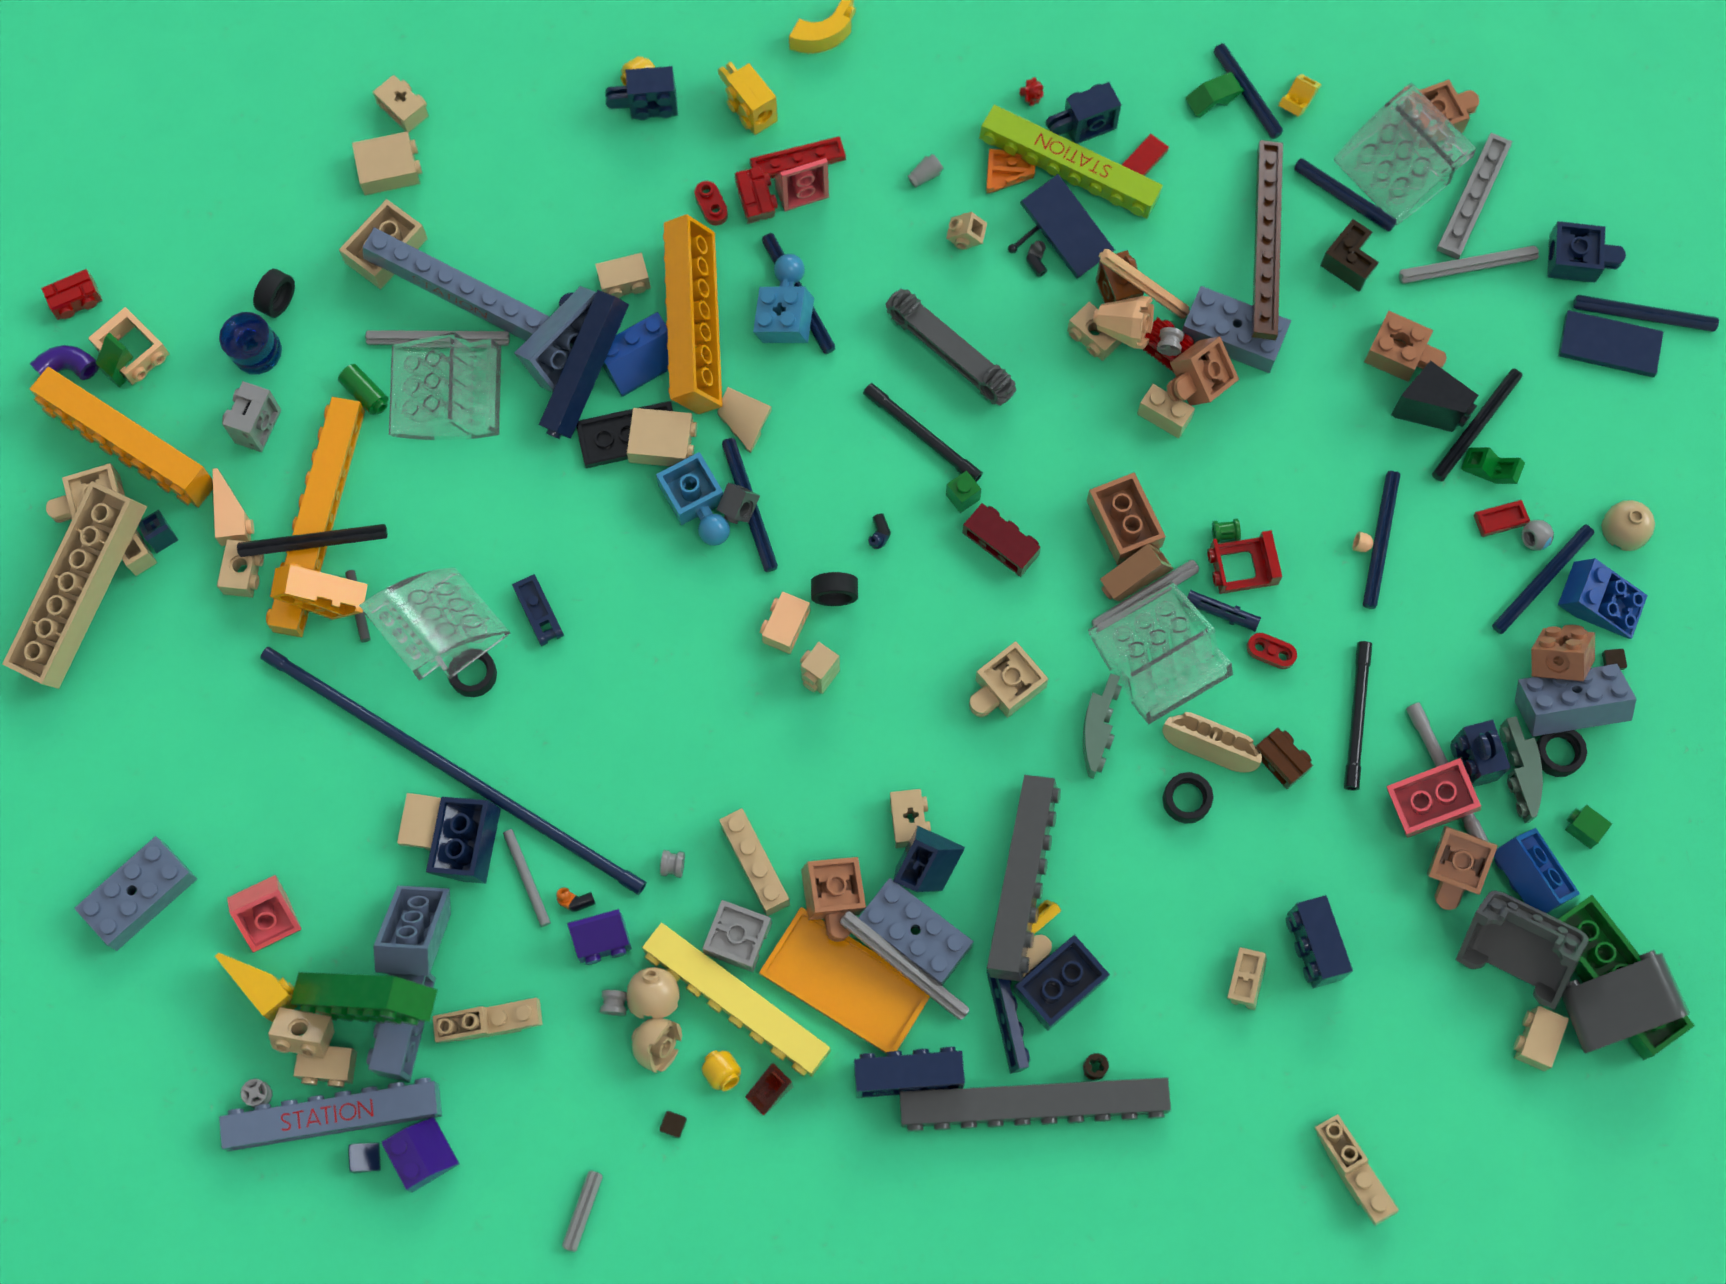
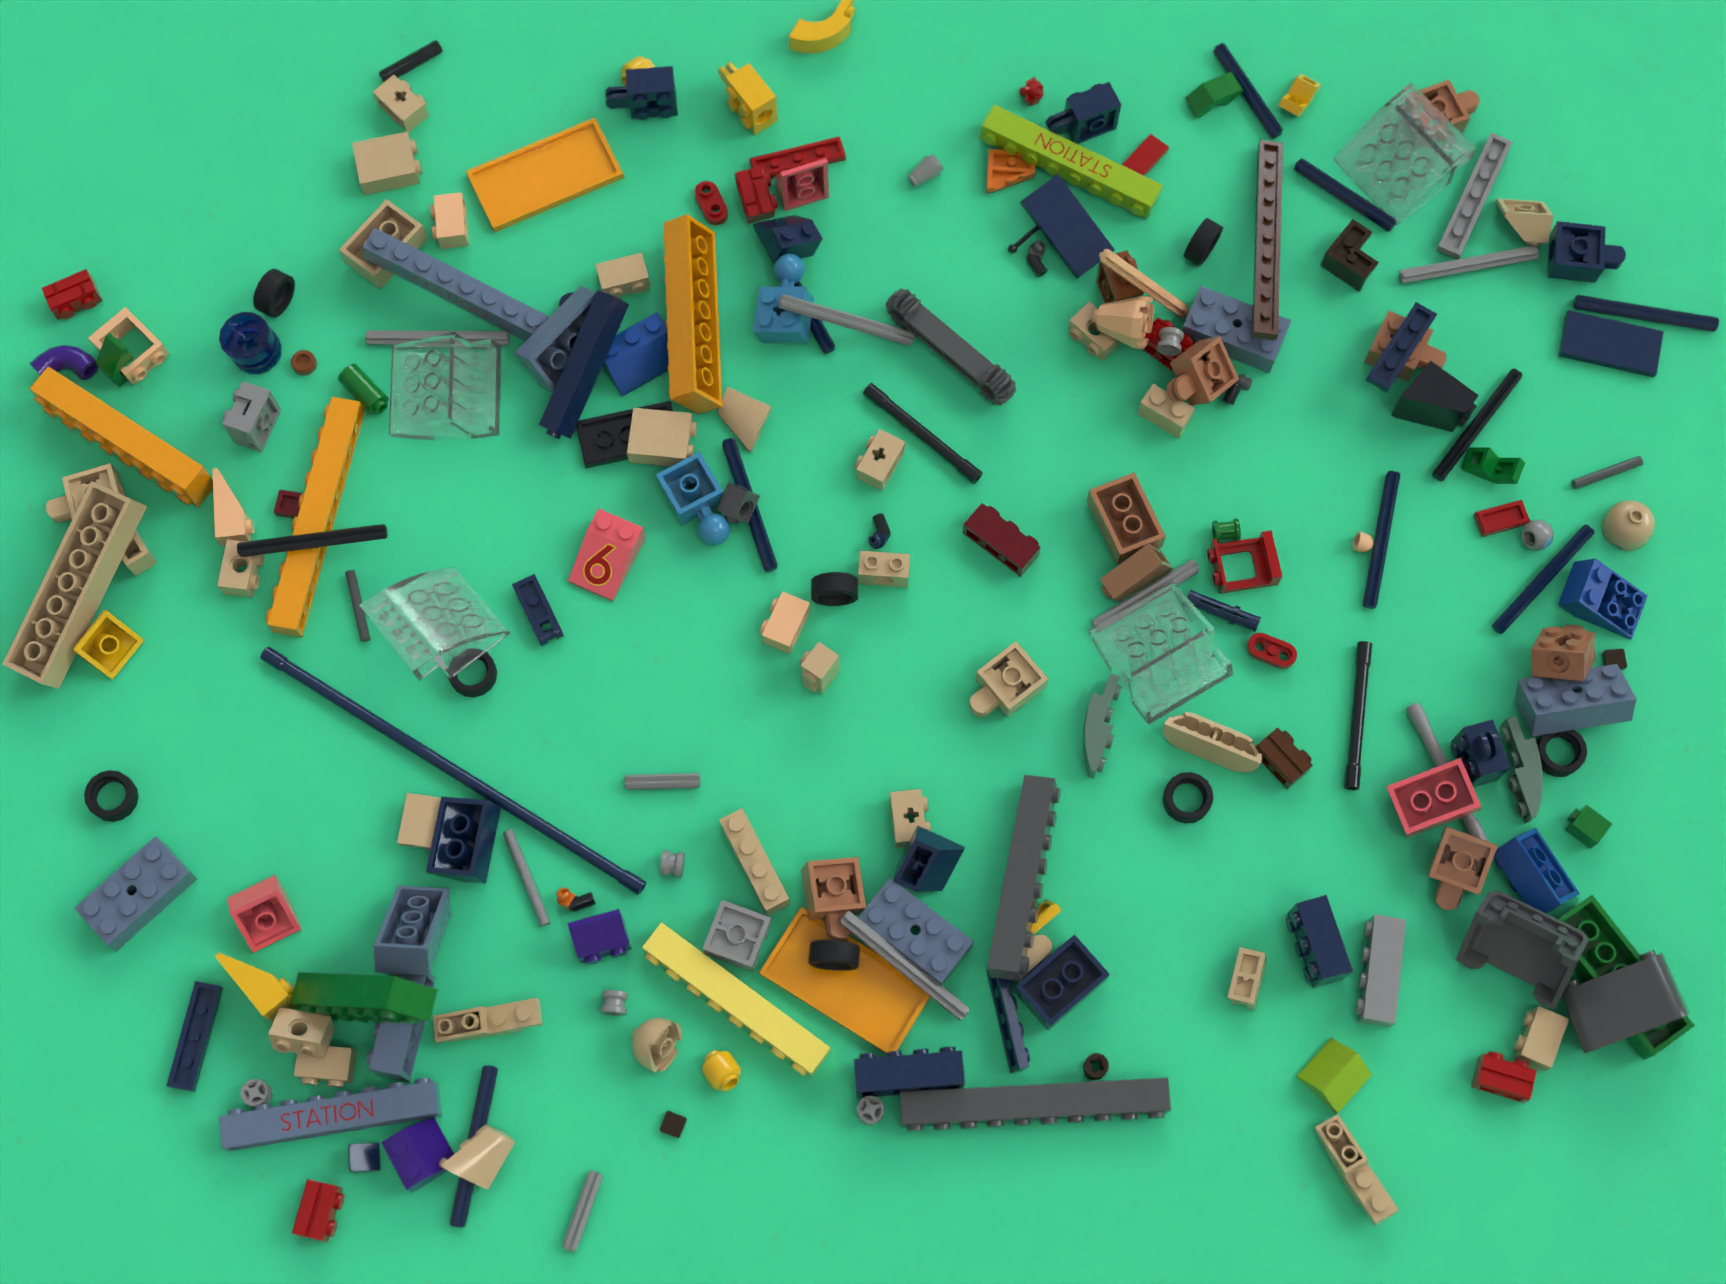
slope [139,510,178,553] -> none
light orange wedge [270,563,368,620] -> none
tan cylinder [627,967,680,1019] -> none
clear red slope [745,1063,793,1116] -> none
tan brick [946,212,987,249] -> none
green brick [946,470,981,513] -> none
none -> yellow slope [72,609,144,680]
none -> black tyre [84,770,139,822]
none -> dark blue plate [166,981,223,1092]
none -> dark red tile [274,490,304,518]
none -> dark orange tile [291,350,317,376]
none -> red brick [291,1179,345,1242]
none -> black axle [379,40,443,82]
none -> light nougat brick [430,192,469,249]
none -> tan slope [439,1124,515,1189]
none -> dark blue axle [450,1065,498,1228]
none -> light orange tile [466,118,624,233]
none -> coral slope [568,508,646,601]
none -> light grey axle [624,773,700,790]
none -> dark blue slope [753,215,822,265]
none -> light grey axle [778,294,914,346]
none -> black tyre [808,940,860,971]
none -> tan brick [854,429,906,491]
none -> light grey wheel [857,1096,884,1125]
none -> tan brick [858,551,910,588]
none -> black tyre [1184,218,1223,266]
none -> black arm [1222,374,1252,405]
none -> lime slope [1296,1038,1372,1114]
none -> light grey brick [1355,914,1406,1027]
none -> dark blue plate [1366,302,1437,393]
none -> red brick [1471,1051,1537,1103]
none -> tan slope [1496,198,1554,245]
none -> dark grey bar [1572,456,1643,489]

